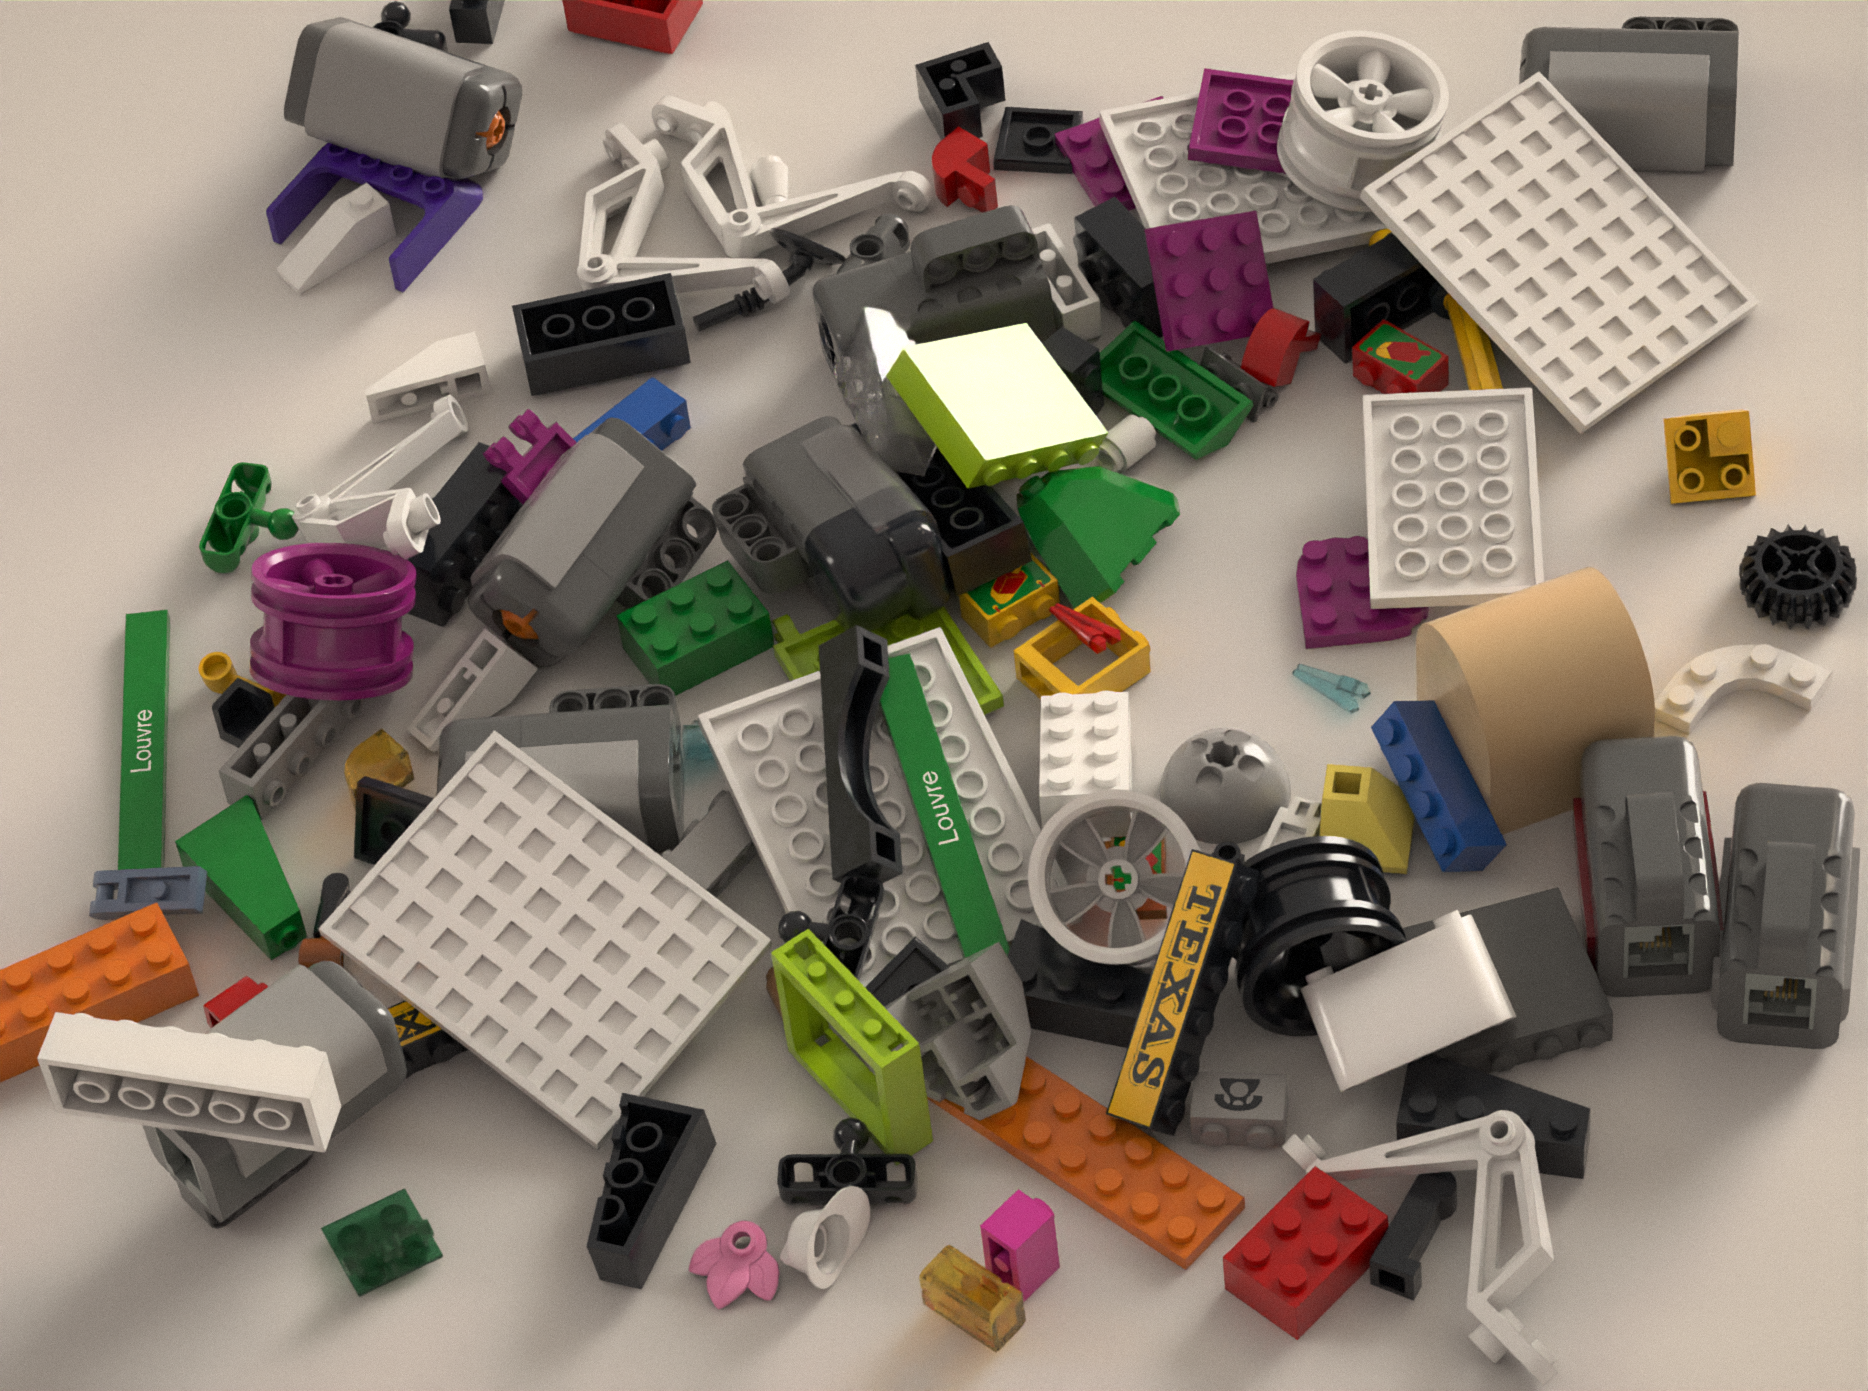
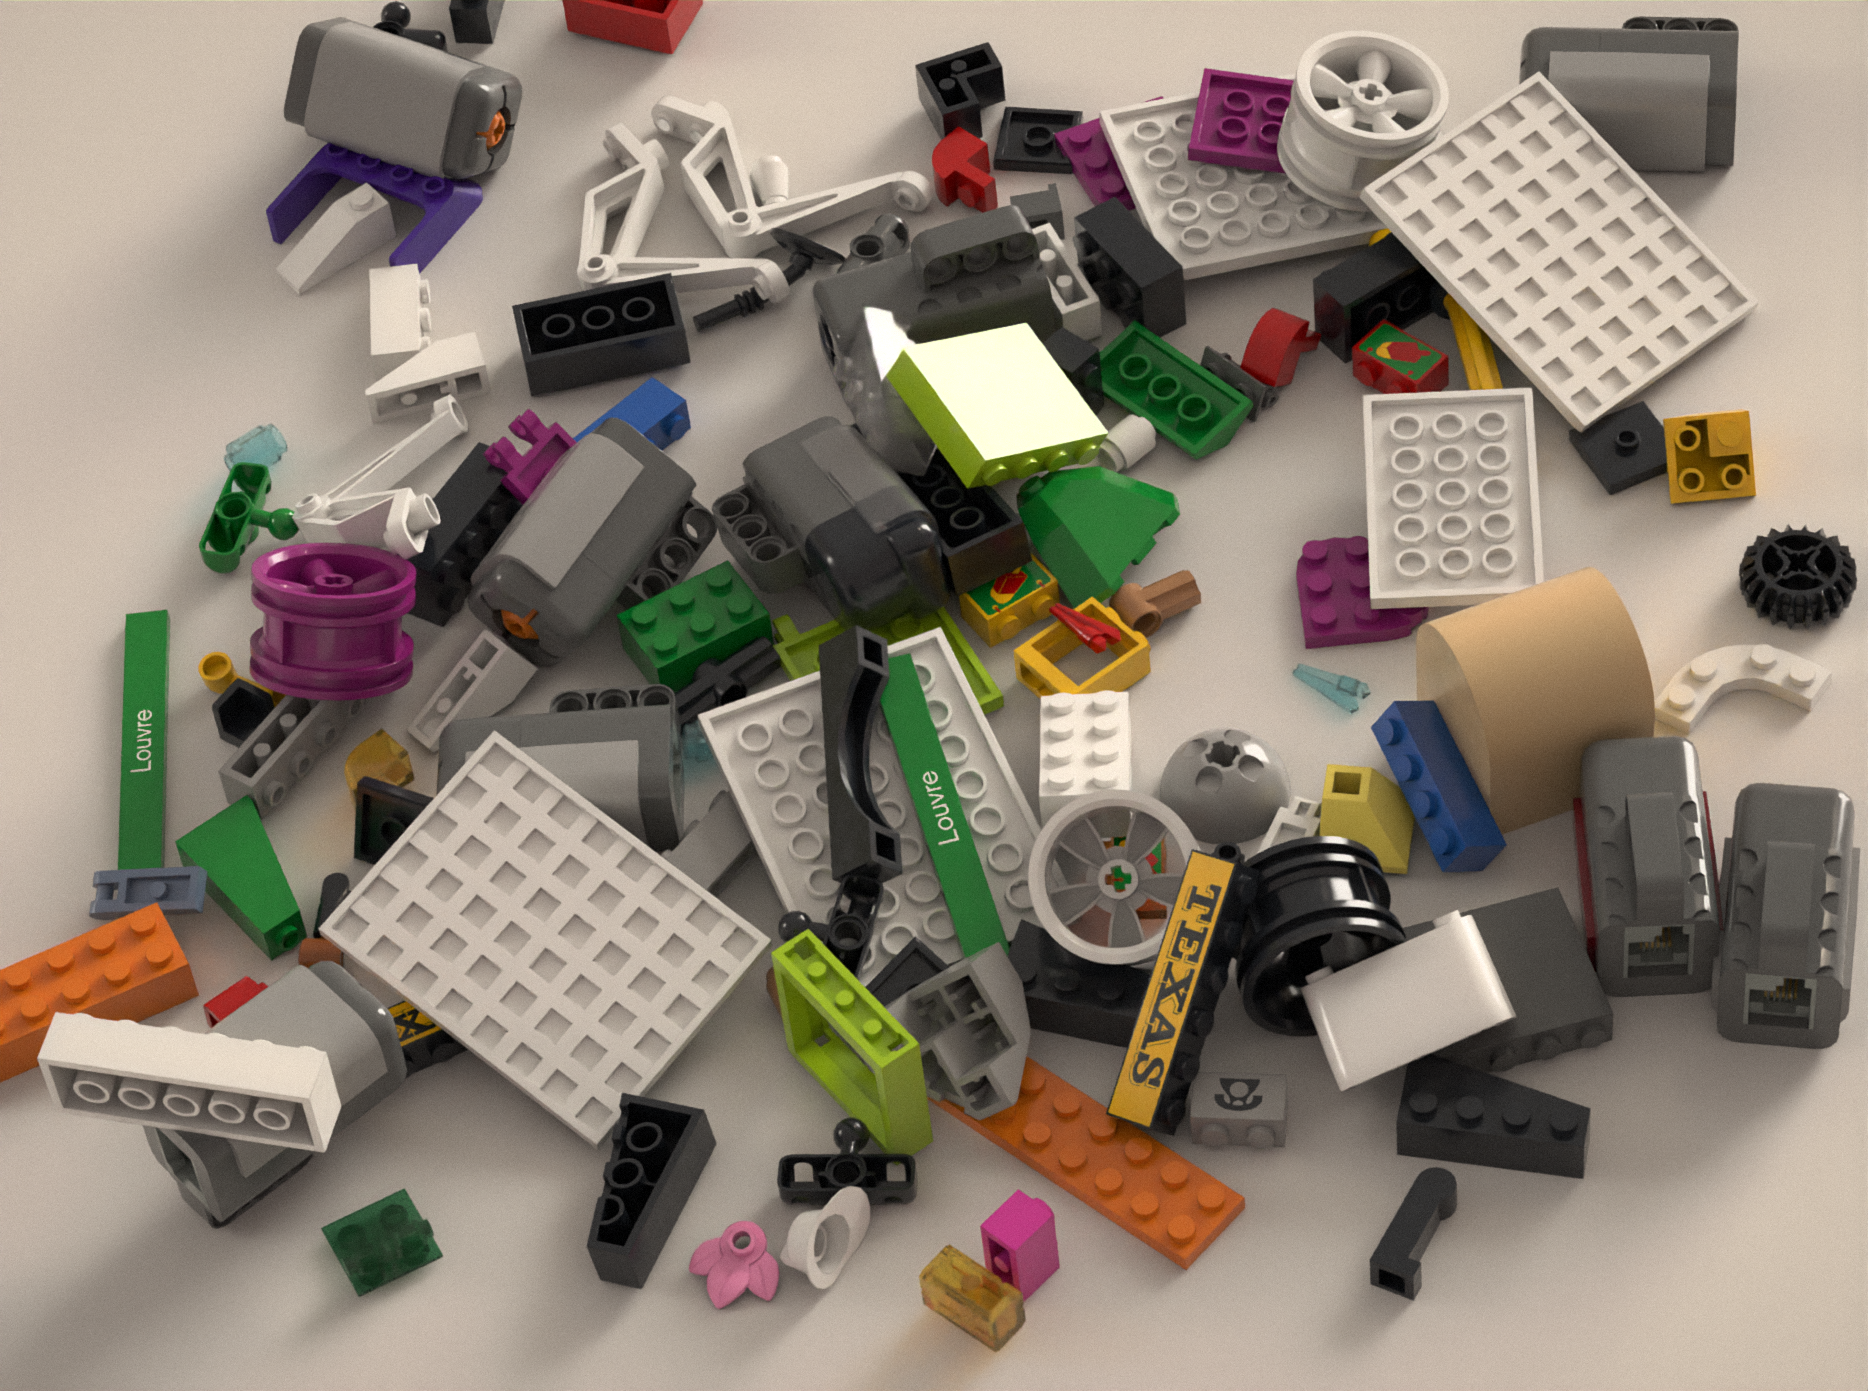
magenta plate [1144,210,1274,352] -> none
red brick [1223,1166,1389,1340] -> none
white piece [1281,1110,1558,1386] -> none
none -> clear light blue brick [224,424,288,471]
none -> white brick [369,264,431,381]
none -> black piece [674,636,781,735]
none -> dark grey brick [1010,183,1065,240]
none -> medium nougat piece [1109,570,1201,638]
none -> black plate [1569,401,1667,495]

